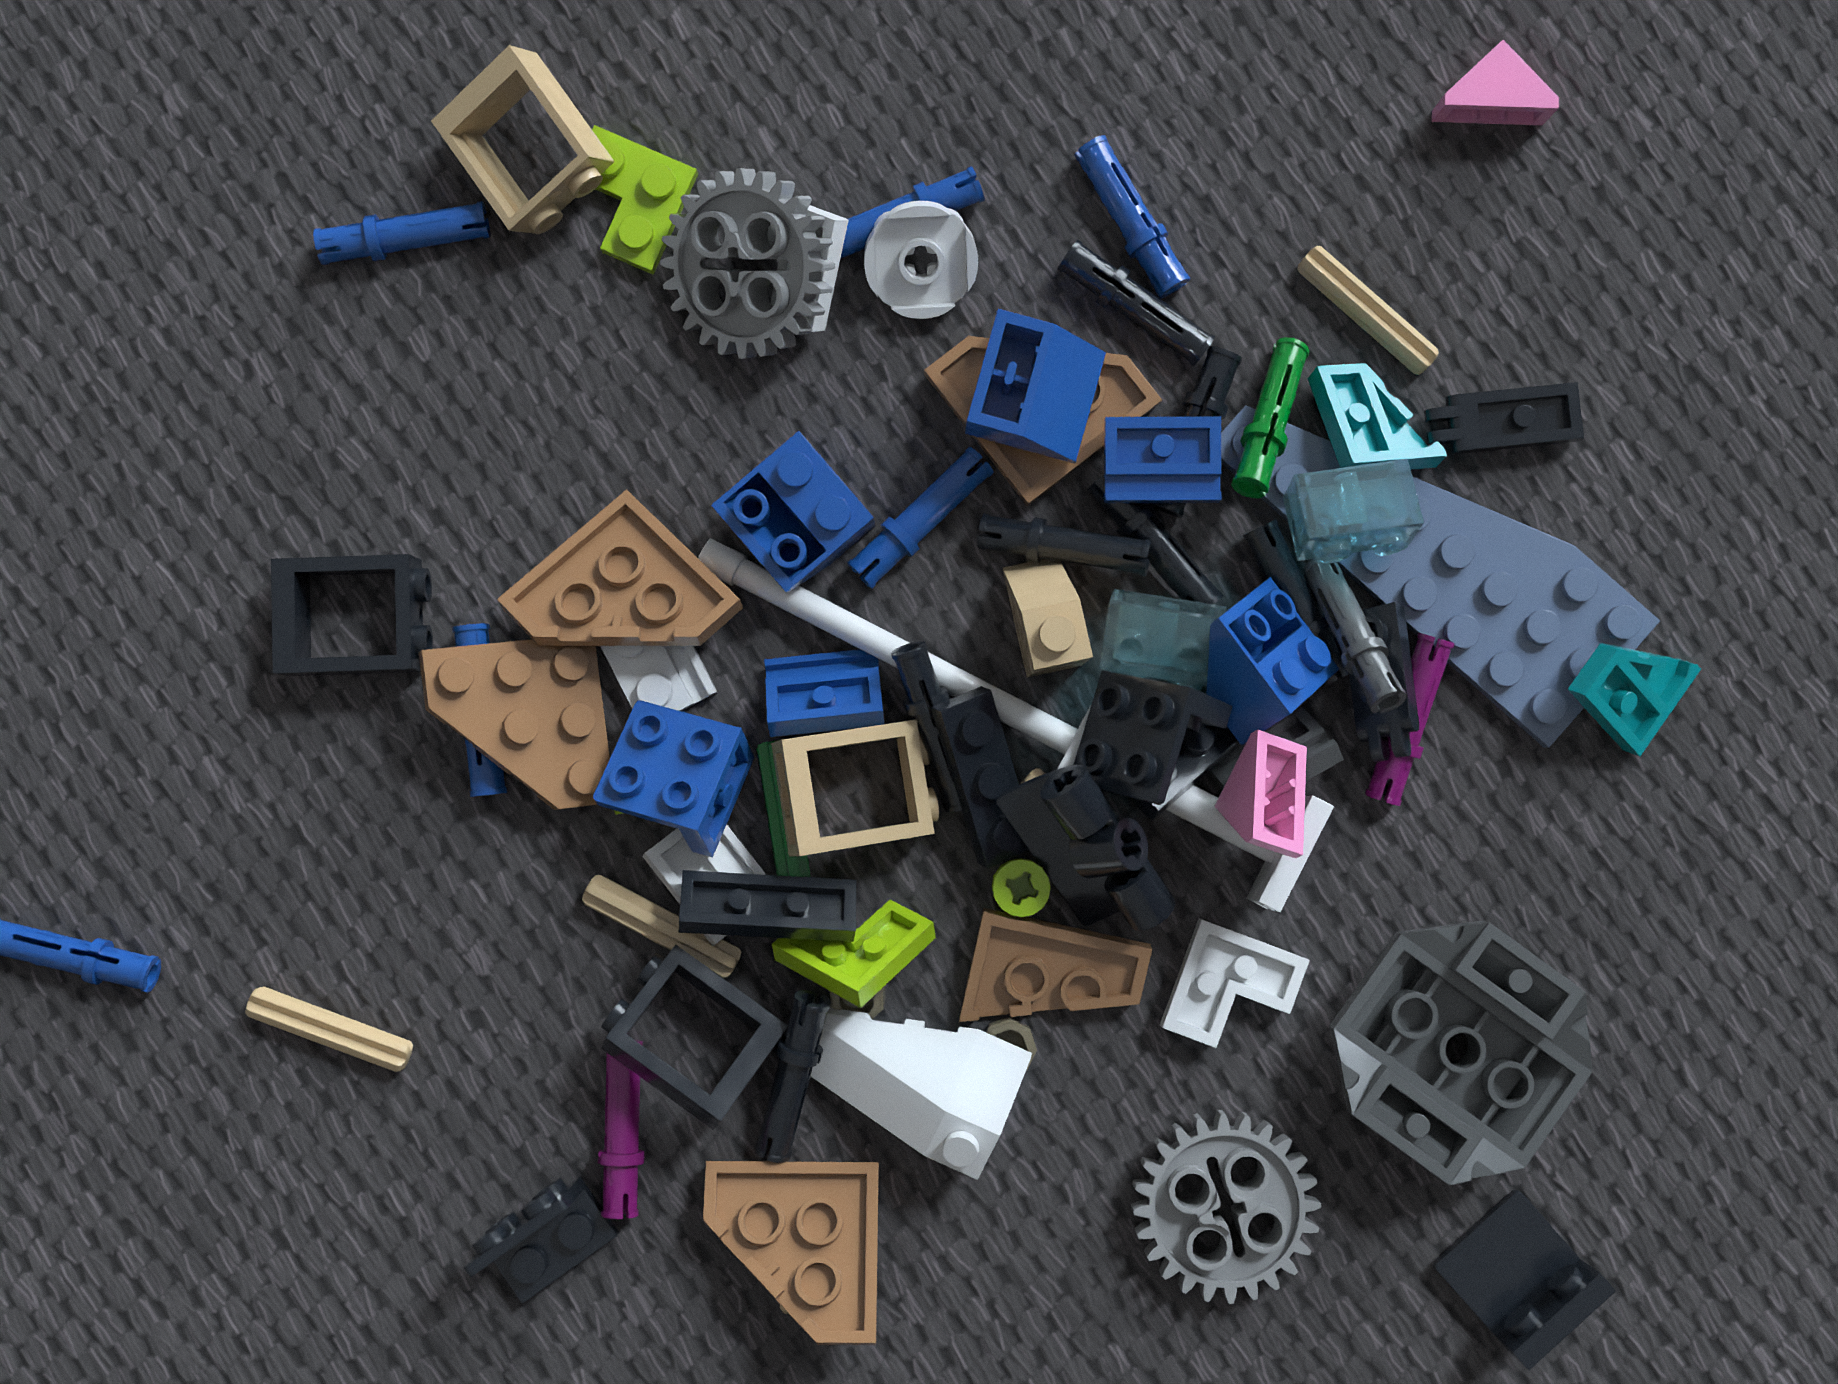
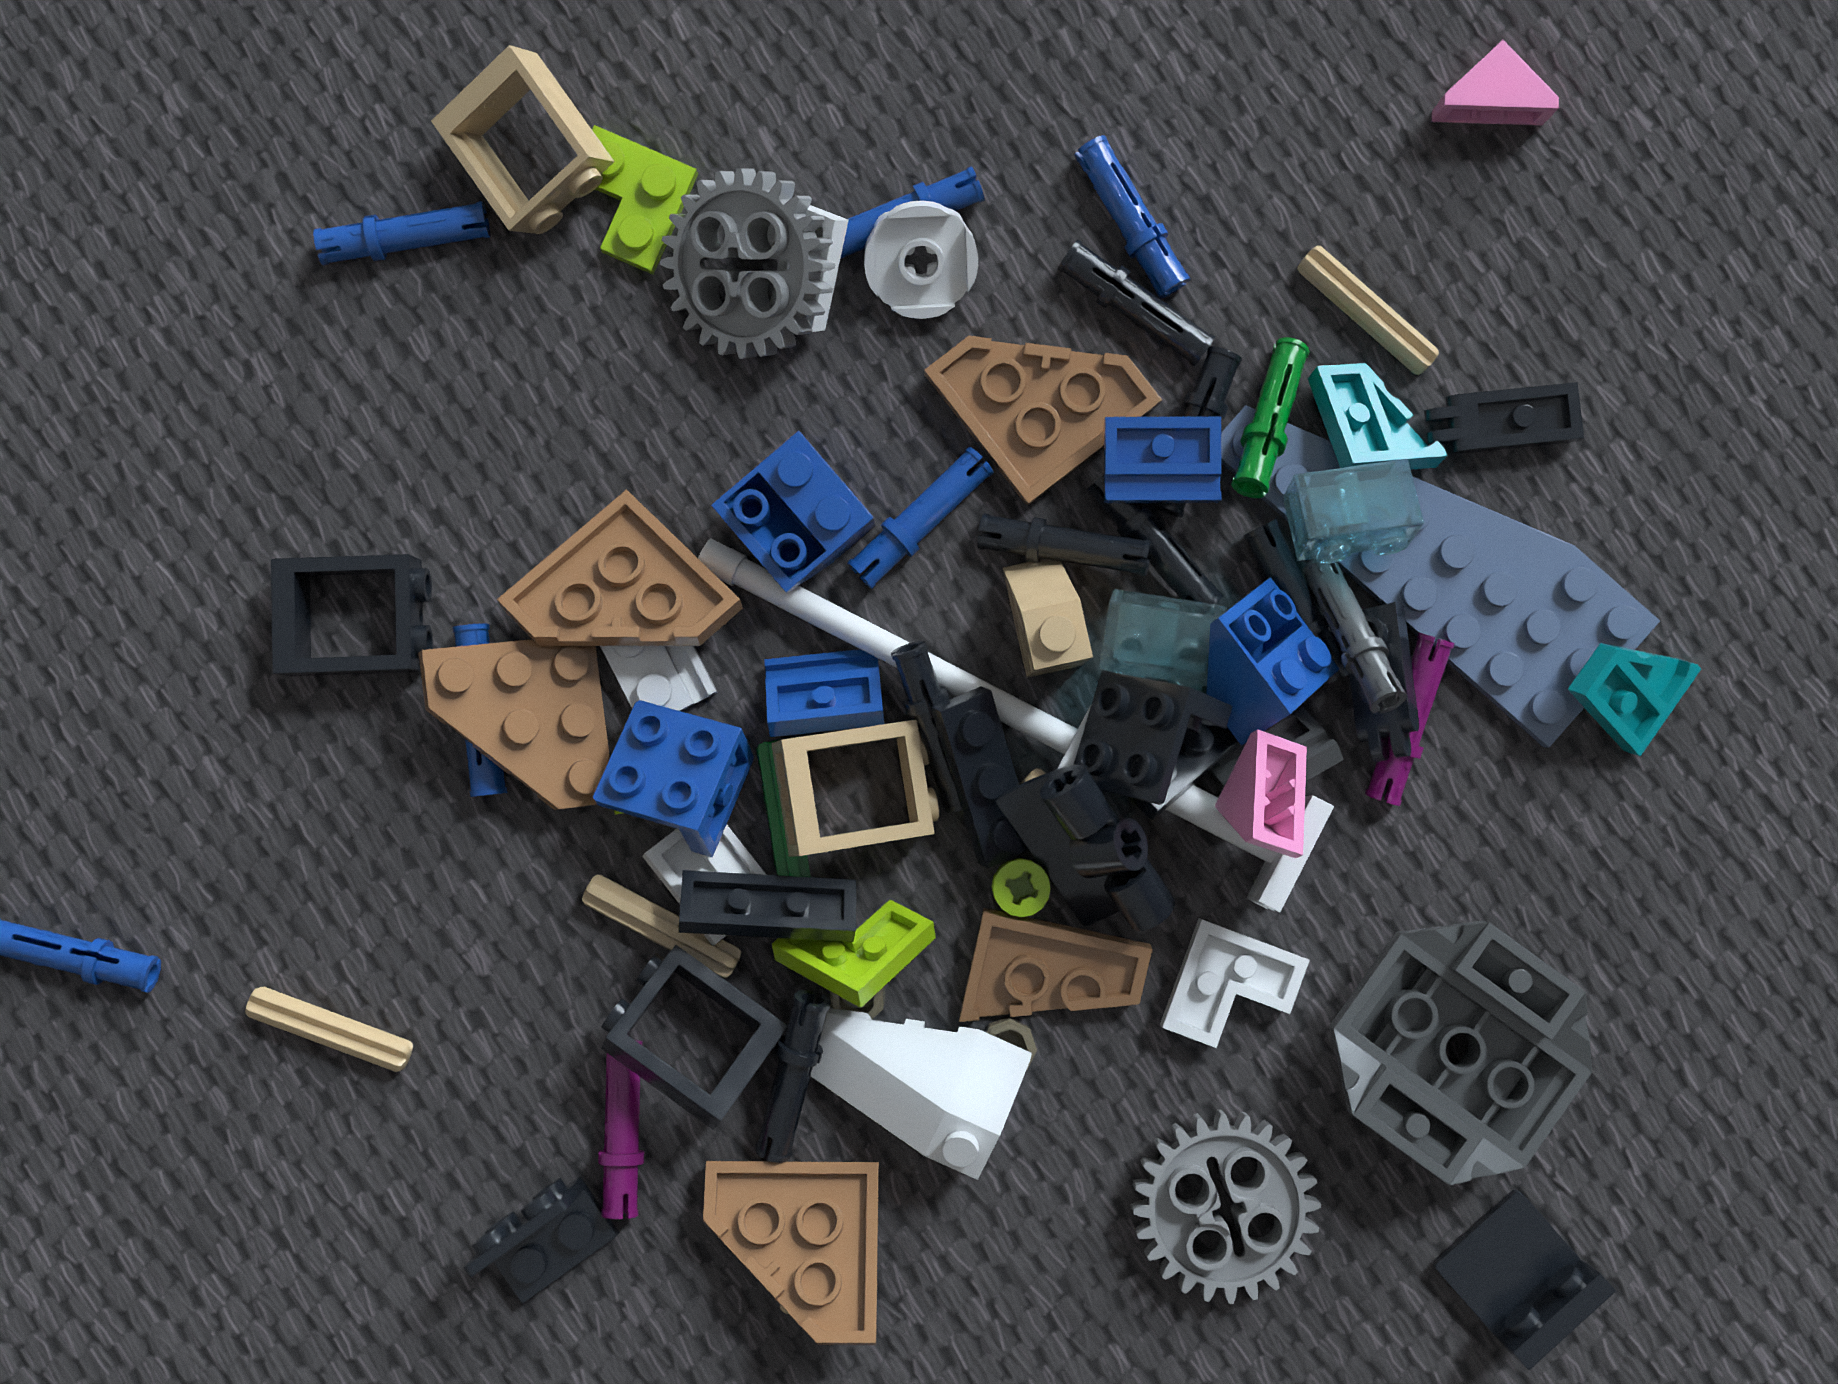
blue slope [965,309,1106,464] -> none

